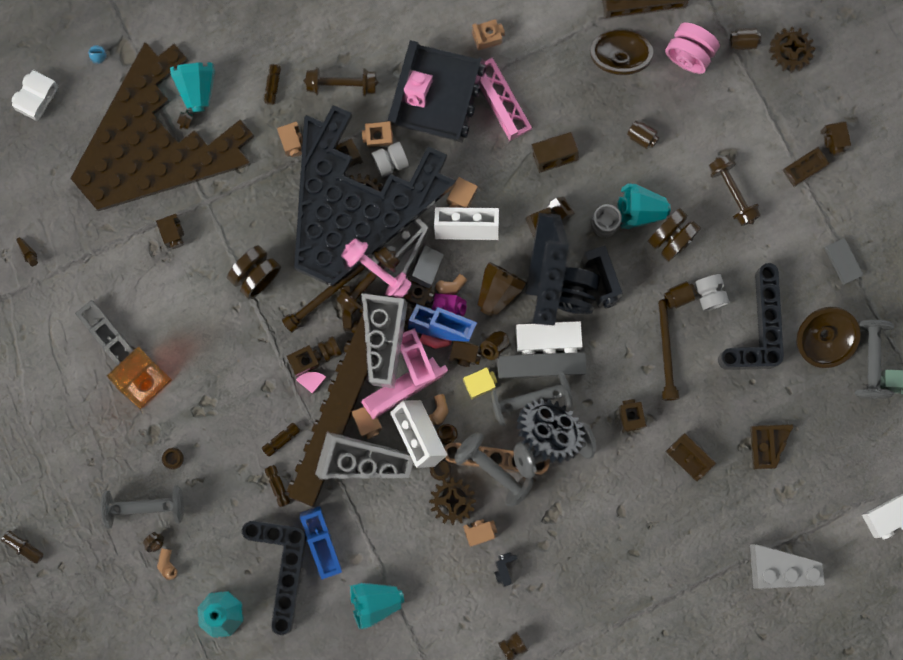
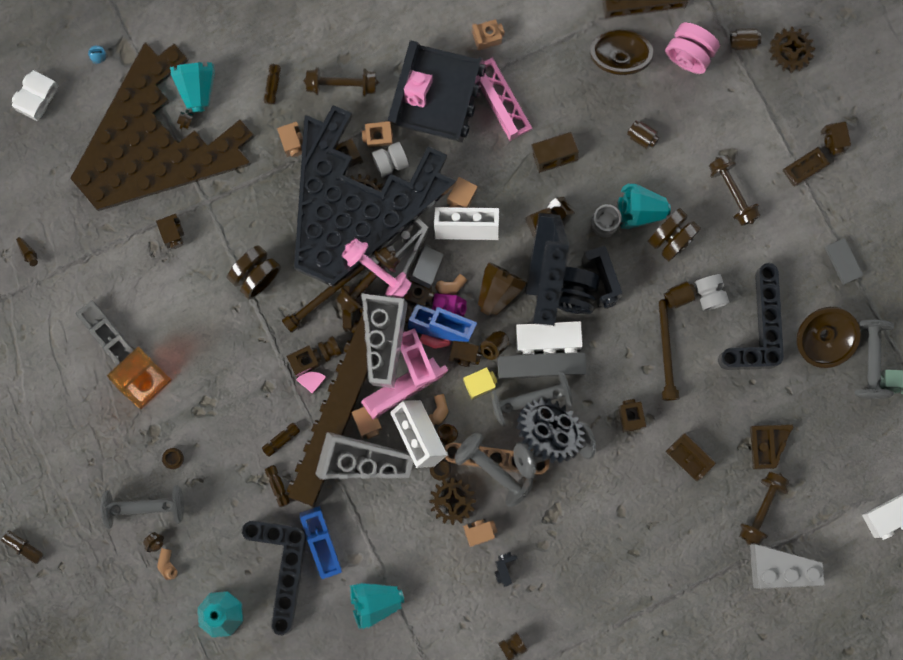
none -> dark brown piece [739,472,789,545]

